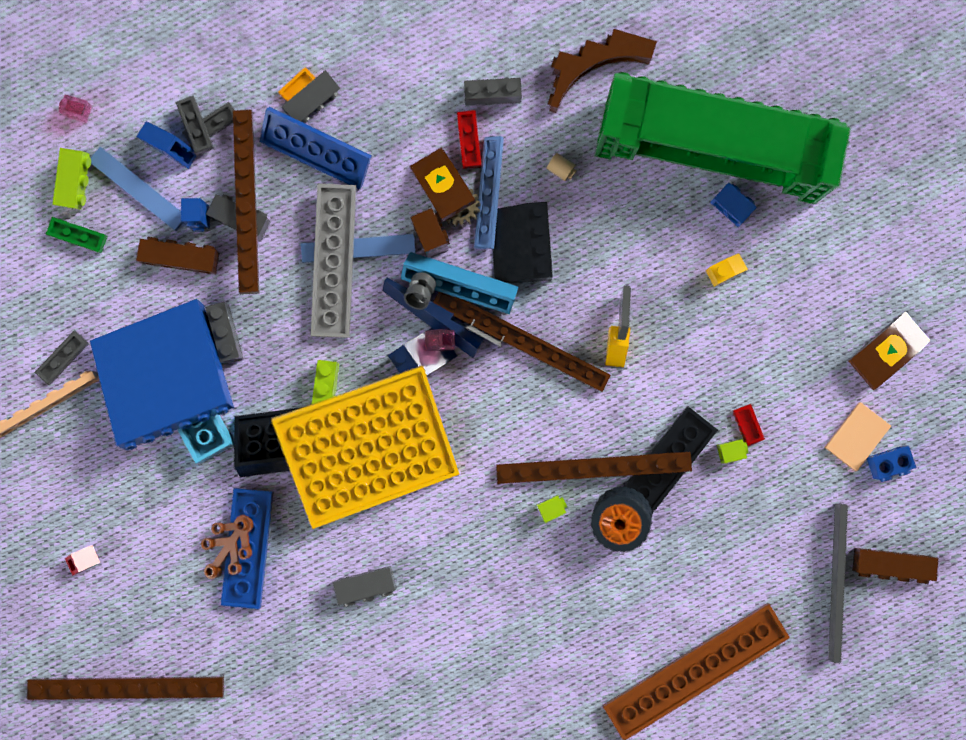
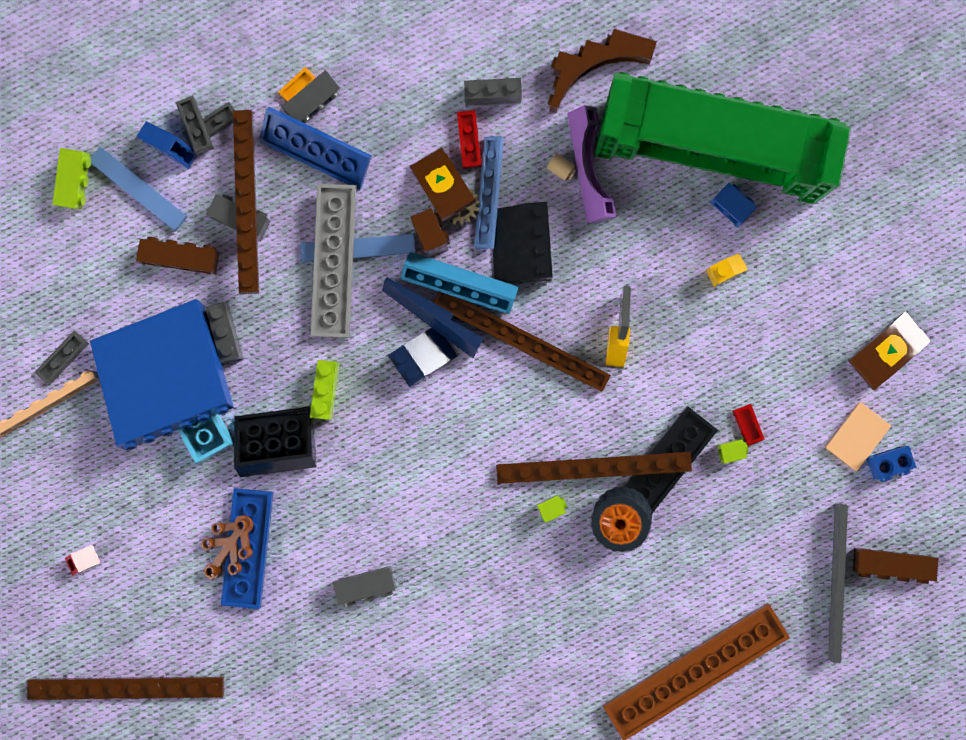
green plate [46,217,108,254] -> none
clear pink brick [59,94,92,123] -> none
blue brick [181,198,210,232] -> none
yellow plate [272,366,460,529] -> none
dark grey wheel [404,273,436,310] -> none
clear pink brick [425,329,455,352] -> none
light grey piece [466,319,505,348] -> none
none -> medium lavender arch [567,105,617,224]

